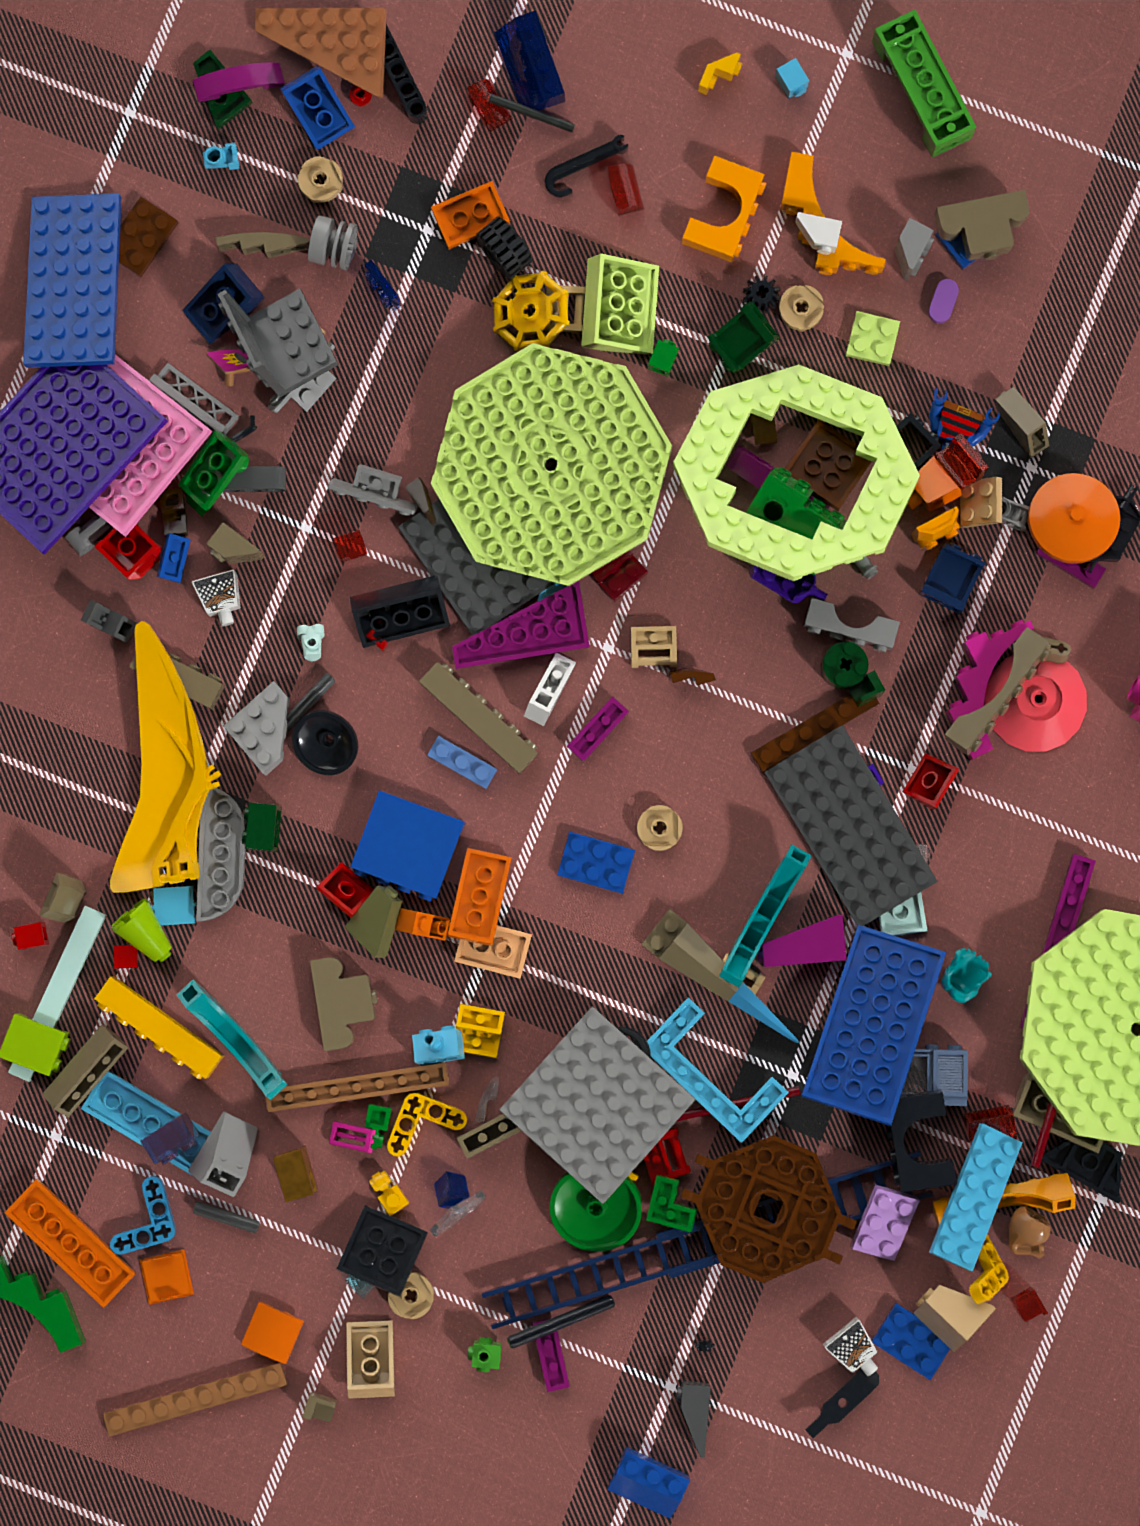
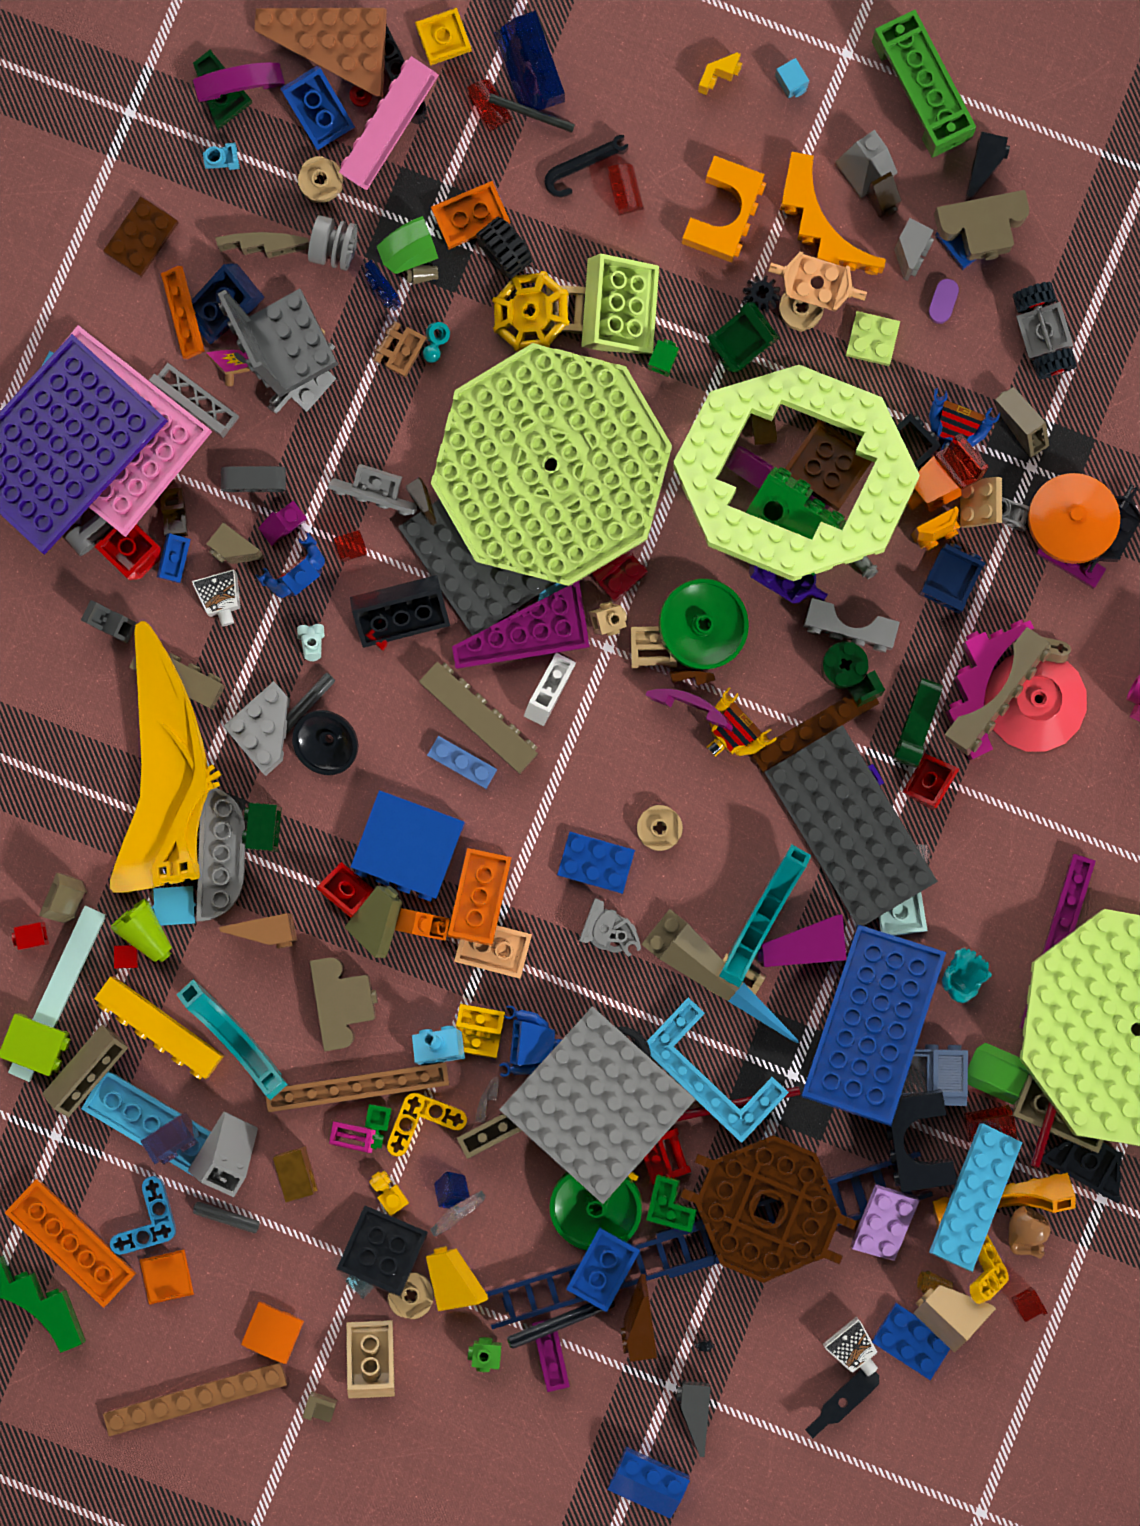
blue plate [23,193,122,368] -> none
green slope [178,430,249,517] -> none
black piece [230,415,257,443] -> none
magenta plate [567,696,629,762] -> none
white slope [795,212,842,255] -> none
none -> orange tile [161,266,205,359]
none -> medium nougat slope [219,913,297,949]
none -> blue torso [256,533,325,598]
none -> magenta slope [258,500,308,546]
none -> bright pink brick [339,56,439,190]
none -> medium nougat plate [372,321,427,378]
none -> bright green slope [377,216,438,274]
none -> dark tan cone [405,264,438,285]
none -> yellow plate [415,8,472,66]
none -> teal plate [423,322,450,363]
none -> yellow slope [426,1246,488,1311]
none -> blue torso [499,1005,562,1077]
none -> blue plate [566,1227,640,1312]
none -> light grey piece [579,898,641,957]
none -> tan brick [589,601,627,636]
none -> reddish brown slope [620,1274,657,1362]
none -> magenta slope [645,689,733,731]
none -> green dish [658,579,749,670]
none -> torso [706,688,777,757]
none -> light nougat plate [768,252,867,312]
none -> light grey slope [835,130,898,198]
none -> dark brown slope [866,171,901,218]
none -> dark green beam [893,678,943,768]
none -> clear yellow cone [917,1270,953,1293]
none -> black slope [965,132,1010,202]
none -> bright green slope [968,1043,1029,1105]
none -> plate [1012,282,1077,379]

